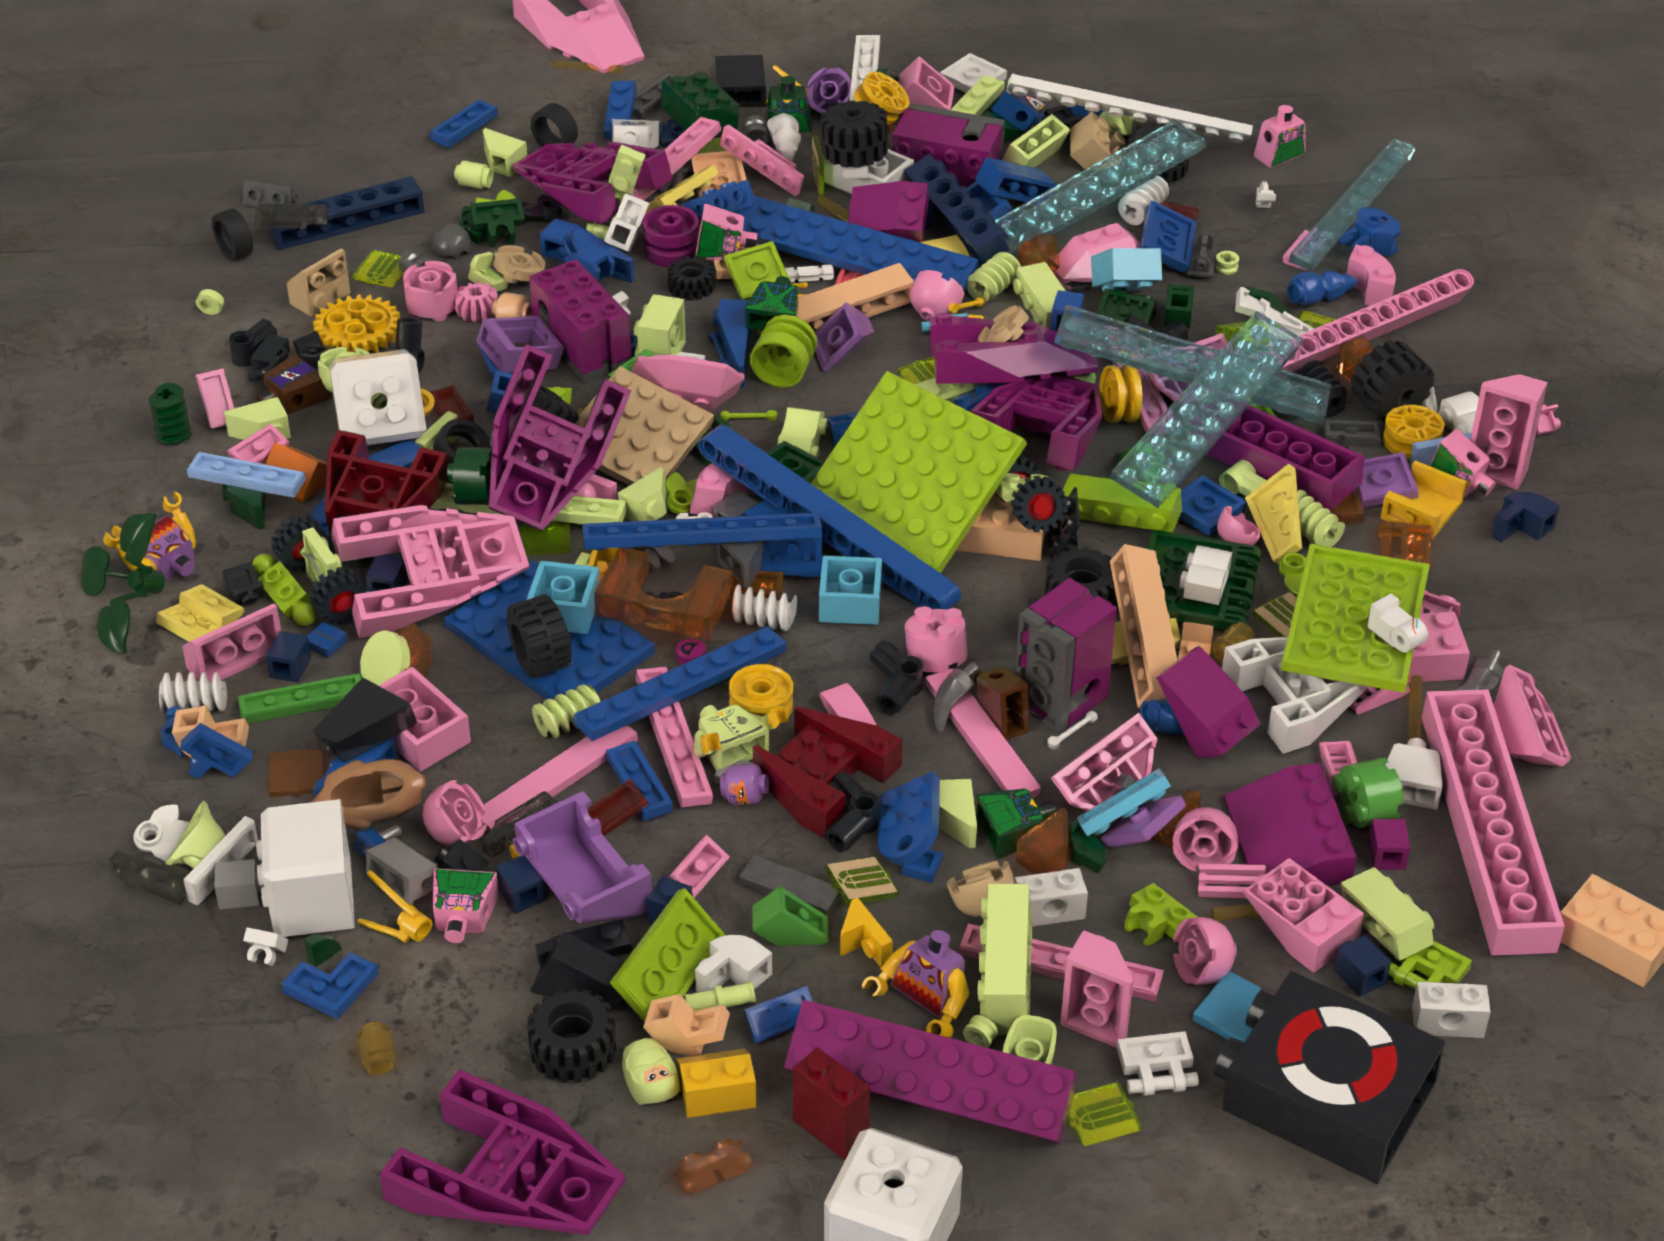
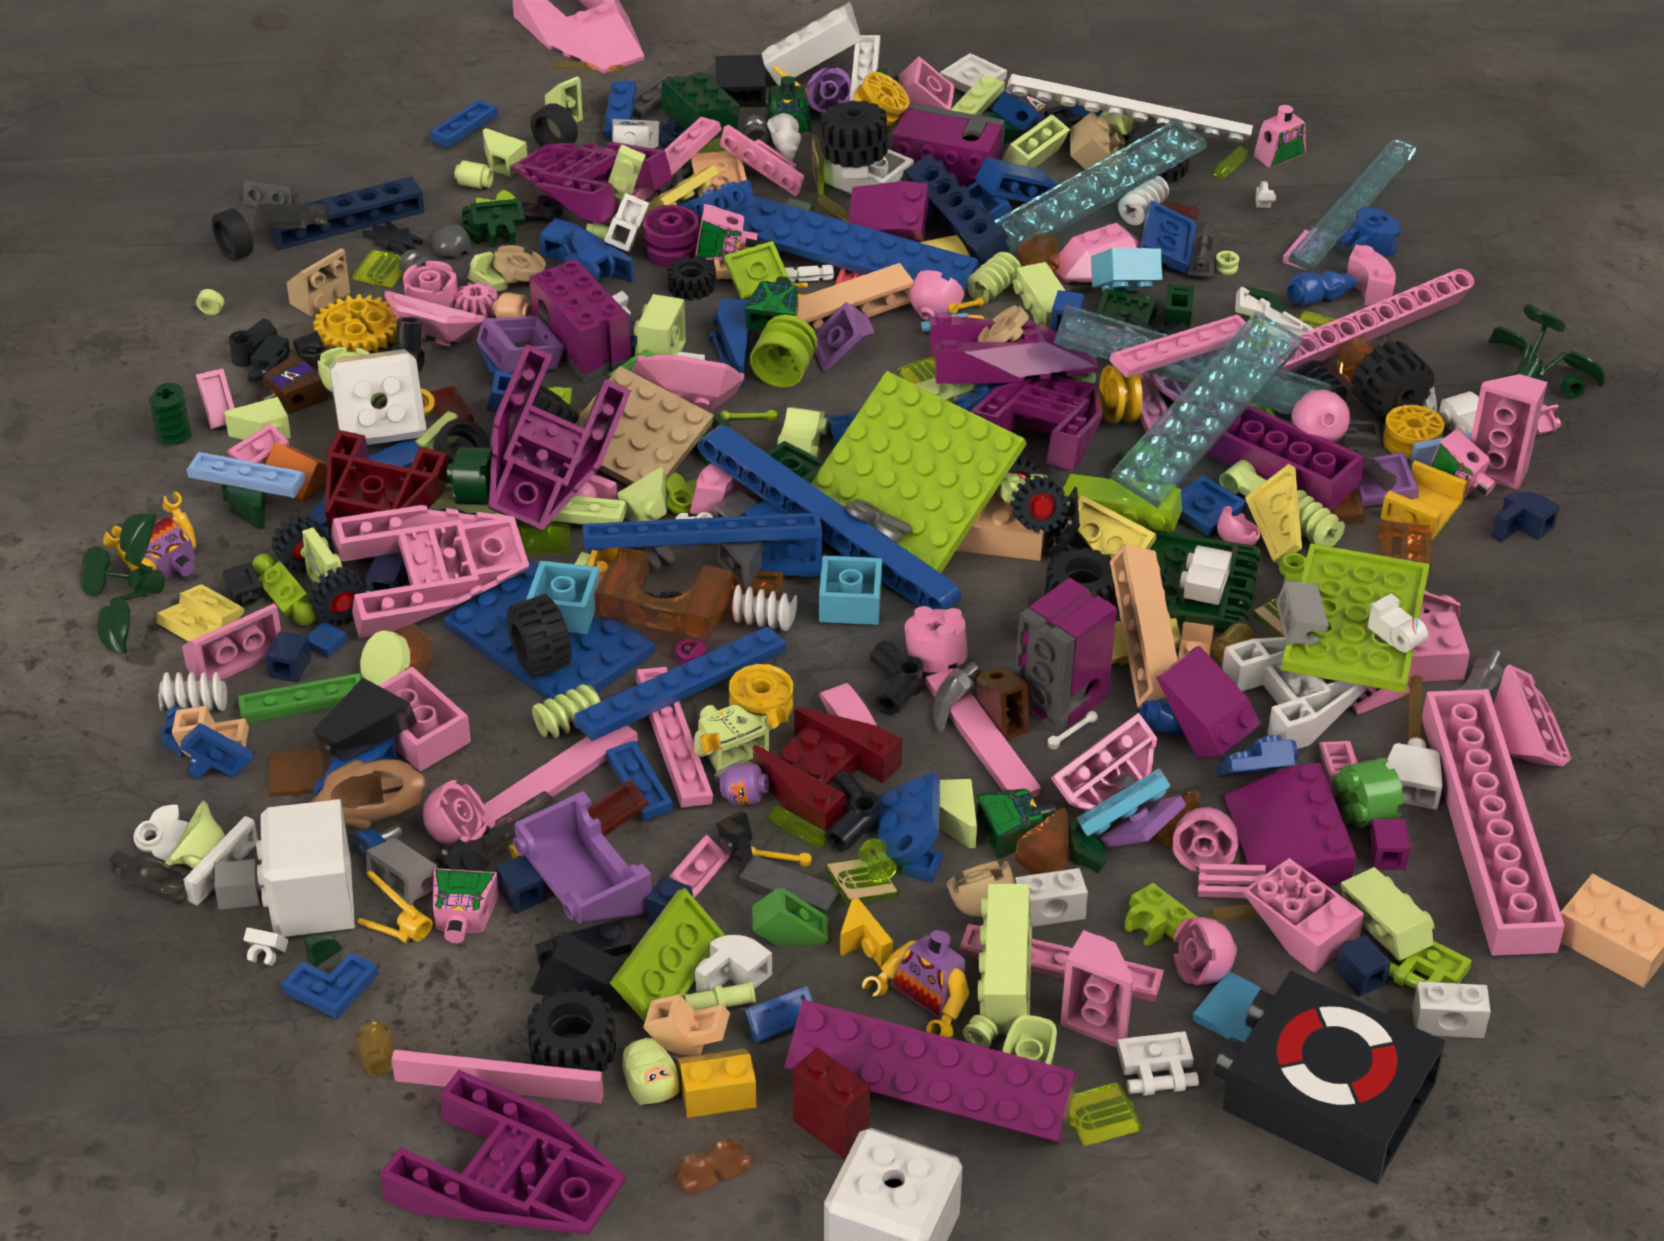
none -> black piece [362,221,423,255]
none -> bright pink wedge [384,290,490,346]
none -> bright pink tile [391,1050,604,1104]
none -> yellowish green slope [545,76,583,123]
none -> black bracket [716,811,754,863]
none -> yellow hinge [751,846,812,867]
none -> white slope [762,1,862,86]
none -> clear neon green axle [768,805,826,847]
none -> flat silver piece [845,499,912,541]
none -> clear neon green bush [858,838,896,882]
none -> light yellow wing [1076,495,1157,559]
none -> bright pink tile [1109,314,1254,378]
none -> clear neon green axle [1214,146,1248,179]
none -> plate [1216,735,1298,777]
none -> light grey hinge [1276,581,1329,645]
none -> bright pink cylinder [1292,389,1350,442]
none -> clear smoke pin [1352,449,1397,491]
none -> dark green plant [1488,304,1605,386]
none -> dark green hinge [1561,375,1586,399]

